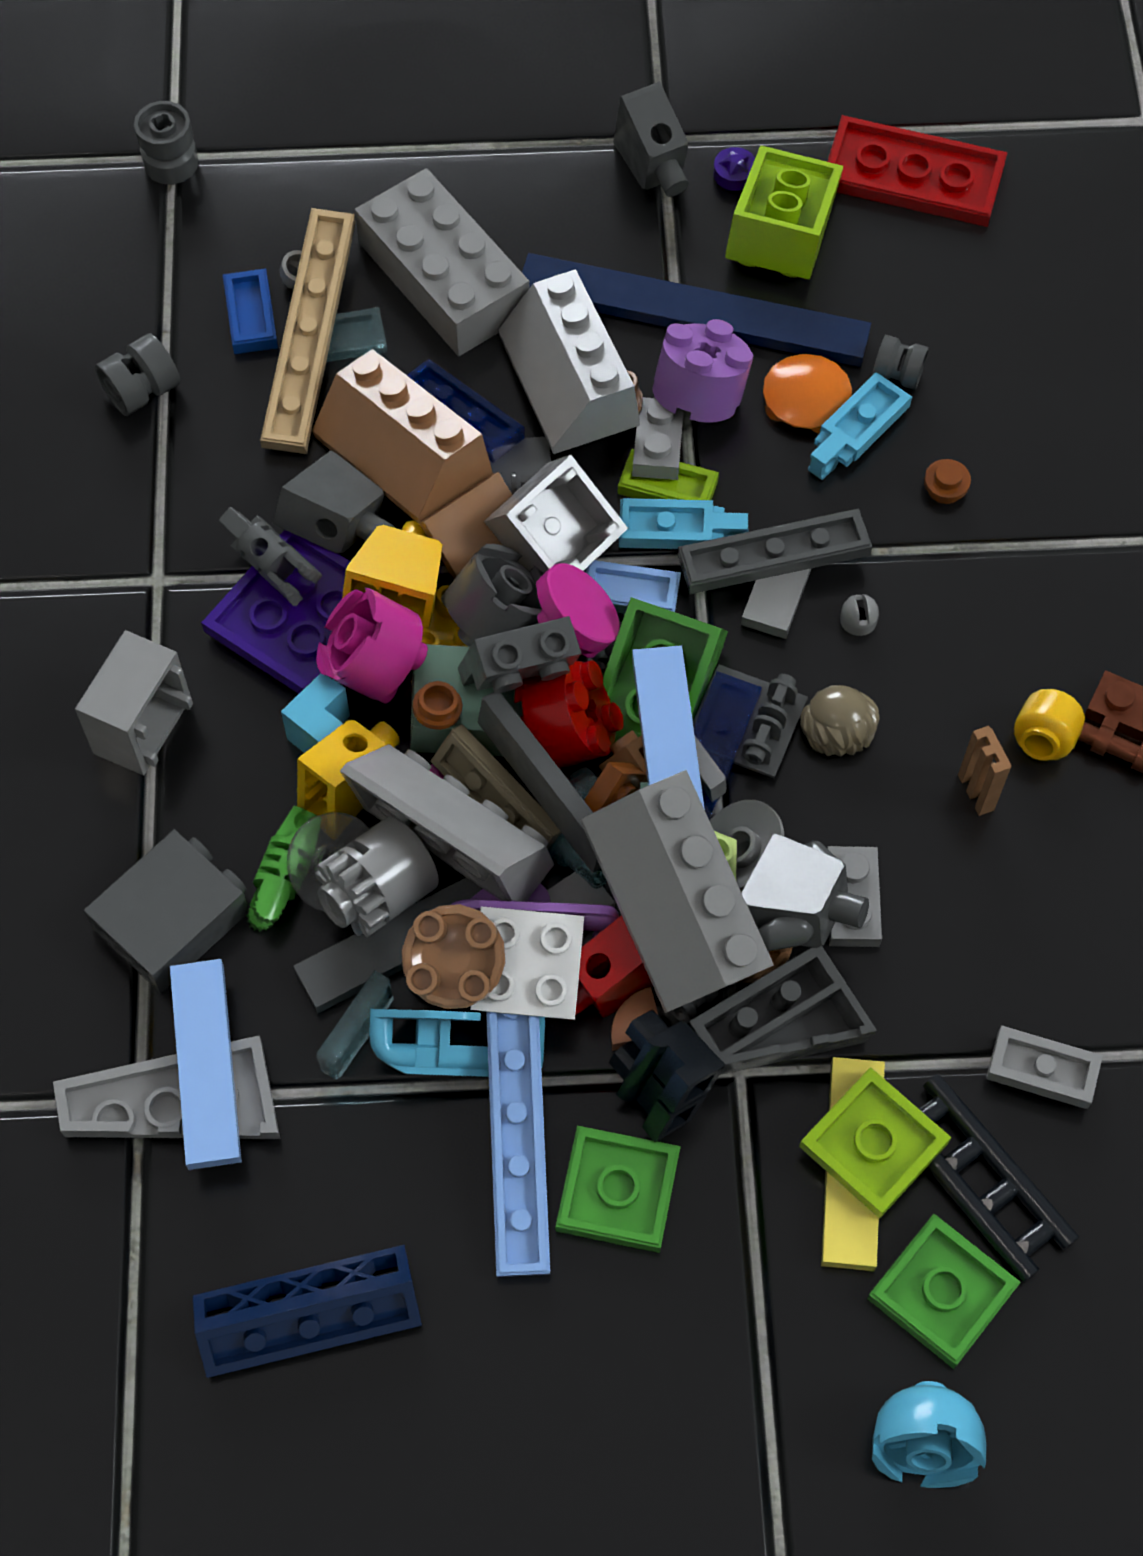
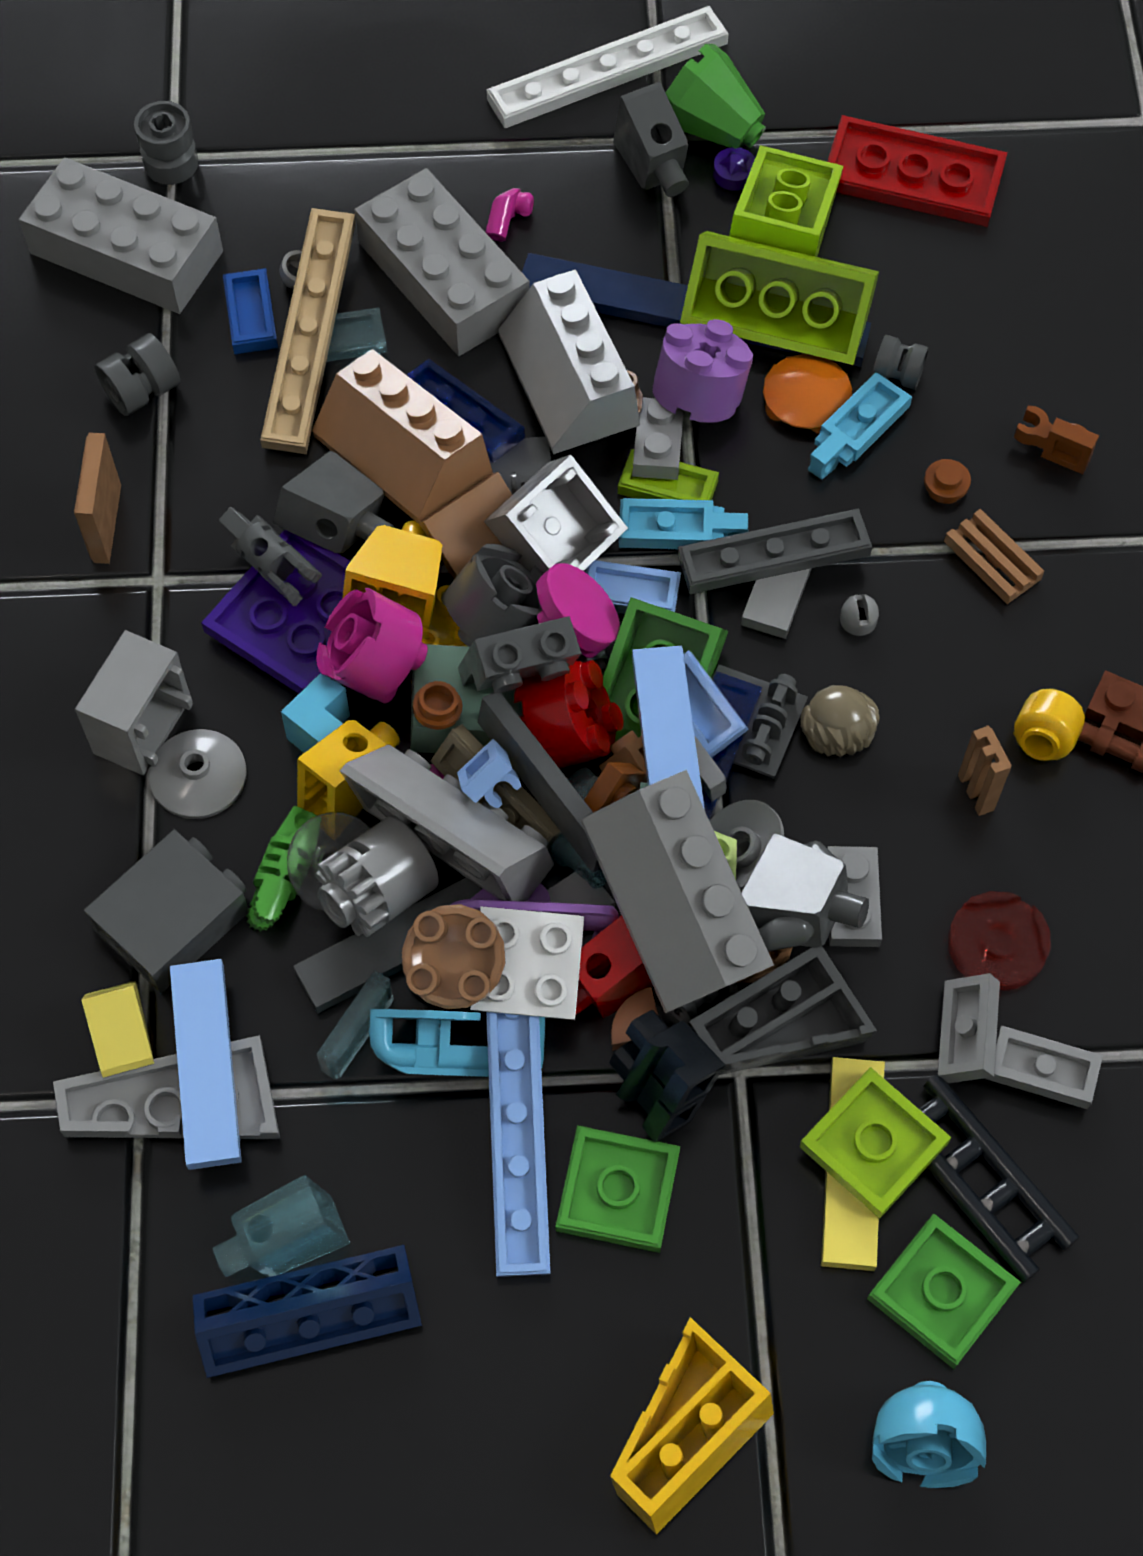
none -> light grey brick [19,157,223,314]
none -> medium nougat tile [74,433,121,564]
none -> light yellow slope [81,980,154,1078]
none -> light grey dish [149,729,247,819]
none -> clear light blue torso [213,1175,350,1277]
none -> light blue tile [457,739,521,808]
none -> dark pink arm [485,188,534,241]
none -> white tile [486,6,728,129]
none -> yellow wedge [610,1317,774,1535]
none -> bright green cone [665,44,766,148]
none -> lime slope [680,231,879,365]
none -> light blue tile [683,650,749,758]
none -> light grey plate [938,973,1000,1083]
none -> medium nougat tile [944,509,1044,605]
none -> clear red tile [948,891,1051,991]
none -> dark orange plate [1014,406,1099,474]

